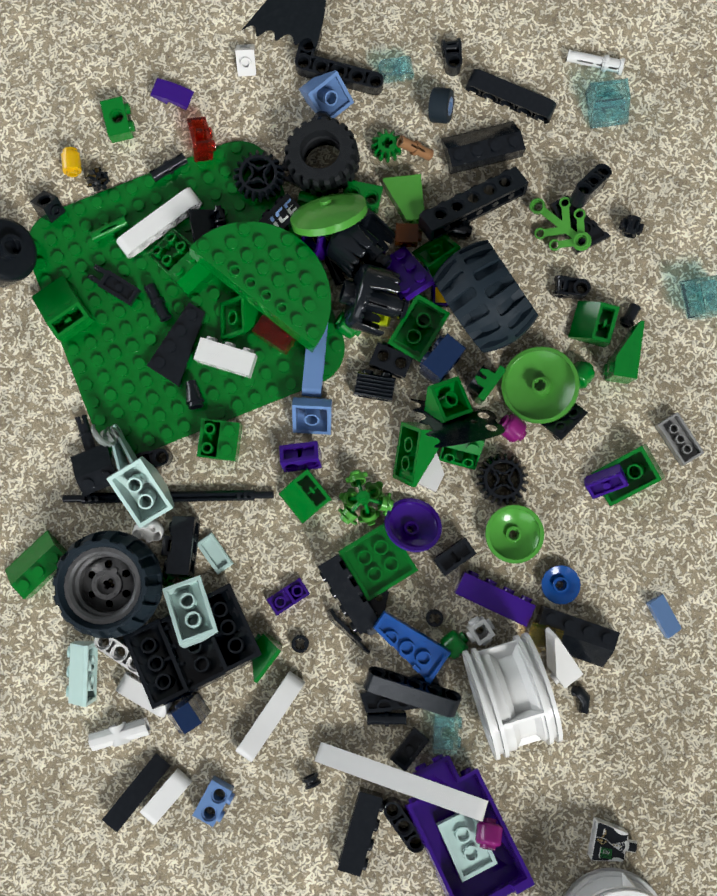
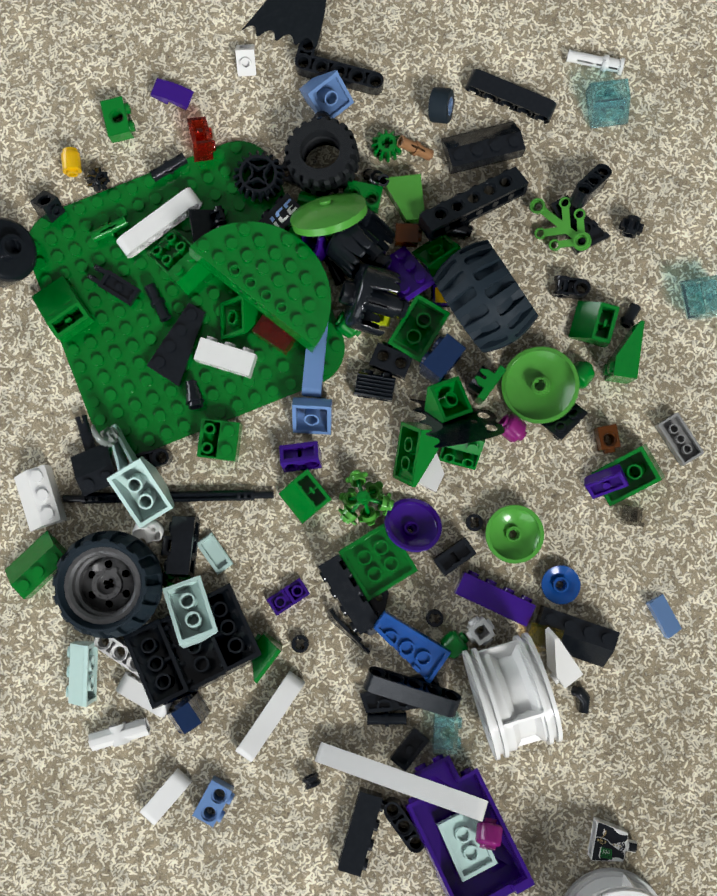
black slope [102,754,171,832] -> none
clear light blue piece [378,56,414,83] -> none
black piece [441,38,463,77] -> none
black gear [476,453,529,505] -> none
none -> white slope [14,464,67,532]
none -> black pin [363,169,389,187]
none -> black bush [465,514,483,531]
none -> reddish brown brick [593,424,621,454]
none -> clear smoke panel [620,505,645,527]

